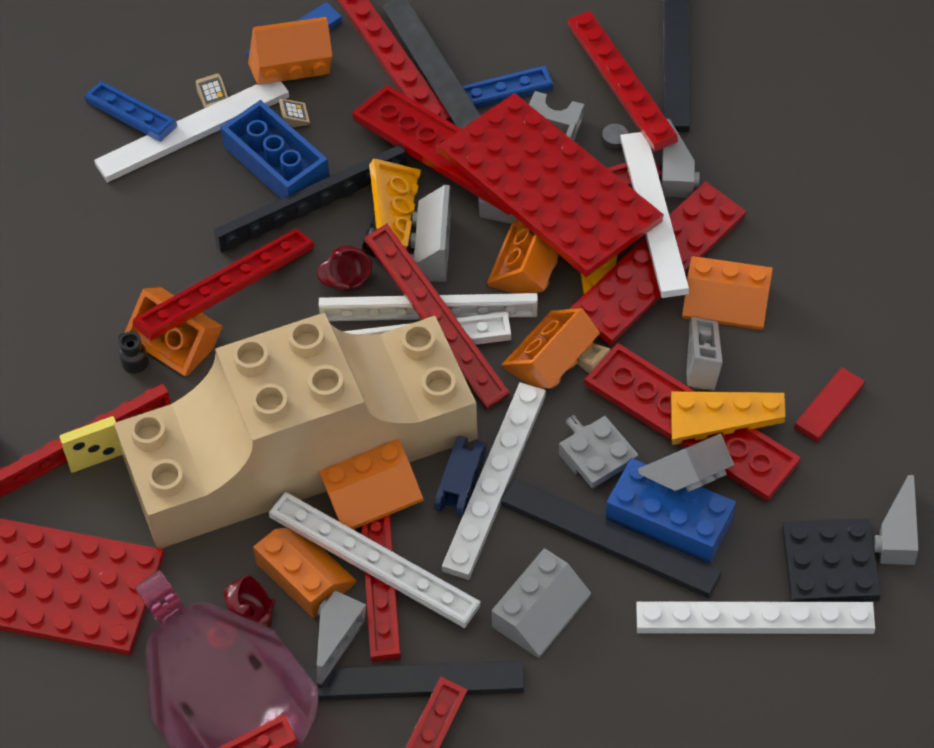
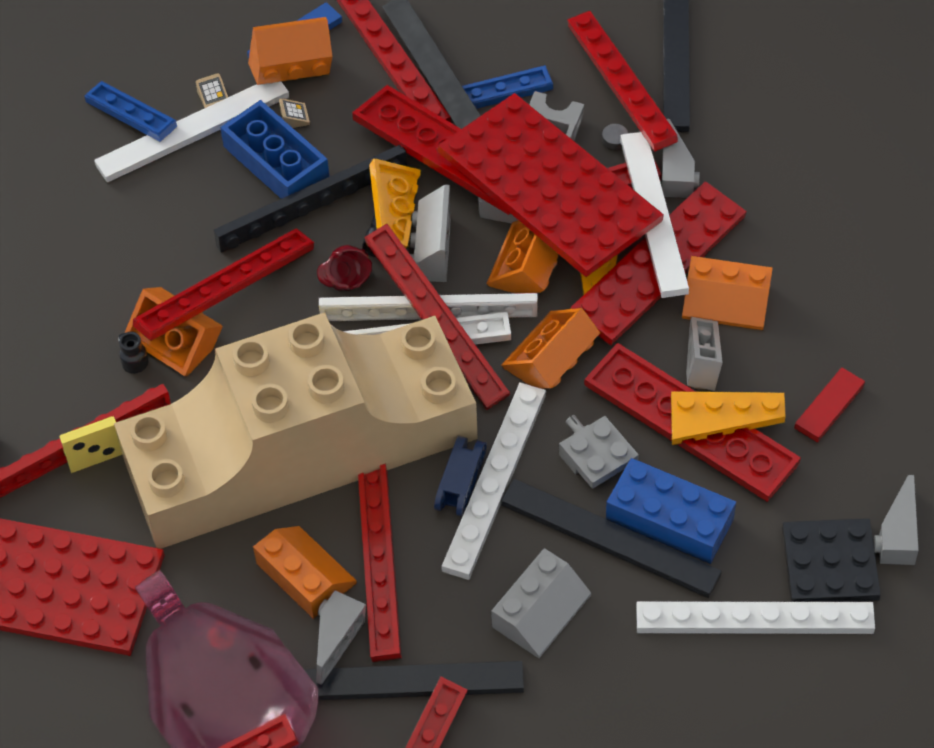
dark red hair [224,575,275,637] -> none
white tile [269,492,481,628] -> none
orange slope [319,439,424,530] -> none
tan slope [577,344,610,374] -> none
light grey slope [638,434,734,492] -> none

